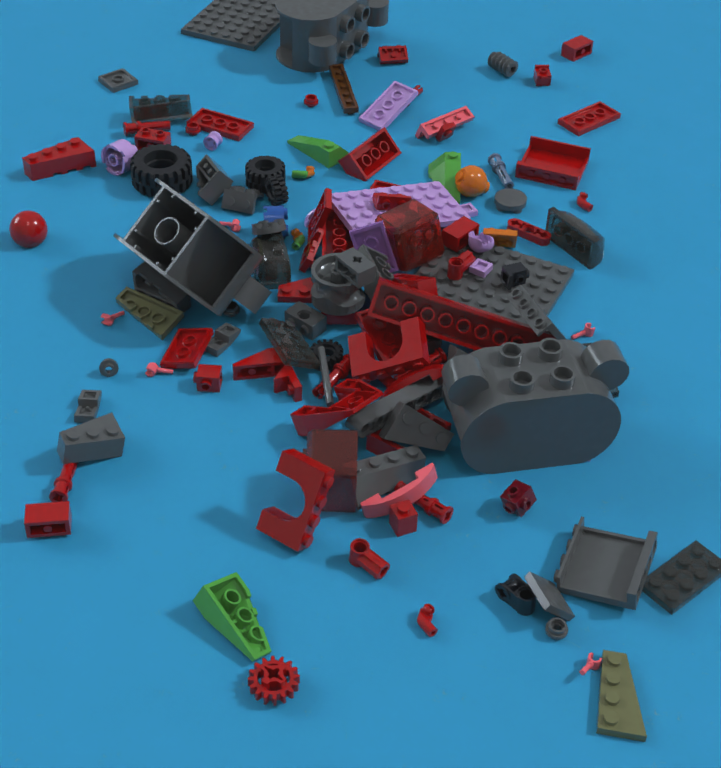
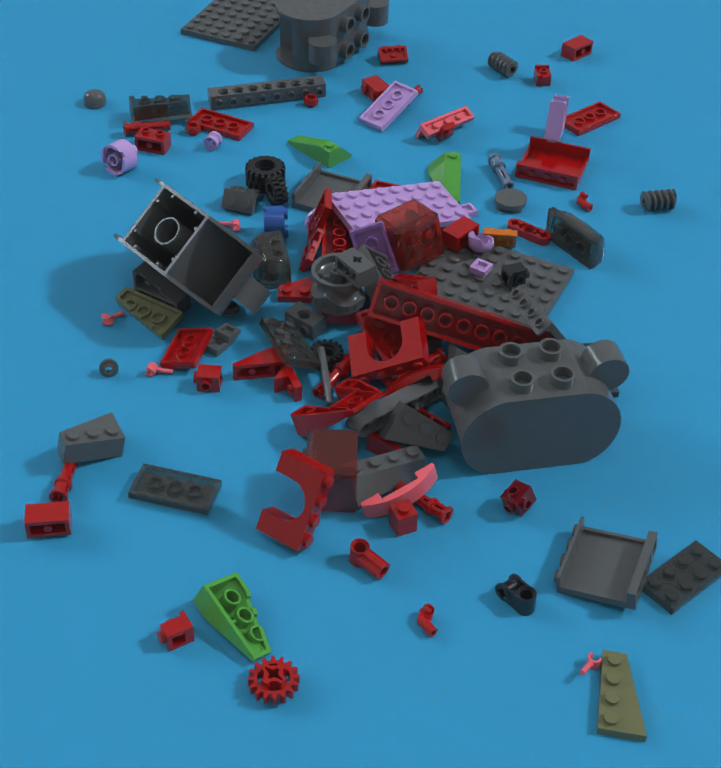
red piece [9,210,48,248] -> none
red wedge [22,137,96,181] -> none
dark grey slope [74,390,102,423] -> none
dark grey tile [98,68,138,93] -> none
black tyre [130,144,193,197] -> none
dark grey wedge [196,154,233,206] -> none
dark grey tile [251,218,286,235] -> none
bright green arm [291,228,305,250] -> none
bright green arm [292,166,315,179] -> none
reddish brown plate [329,64,359,114] -> none
red slope [338,127,401,181] -> none
red bracket [372,192,412,212] -> none
red piece [447,250,476,280] -> none
orange brick [455,165,490,198] -> none
dark grey tile [524,572,575,621] -> none
dark grey plate [545,617,568,640] -> none
coral hand [571,323,595,340] -> none
none -> dark grey hair [83,89,106,109]
none -> clear smoke plate [128,463,222,515]
none -> red brick [156,610,195,652]
none -> dark grey brick [207,75,326,110]
none -> dark grey panel [291,161,372,212]
none -> red brick [361,75,390,102]
none -> lavender arch [544,94,570,143]
none -> dark grey piece [640,189,677,211]

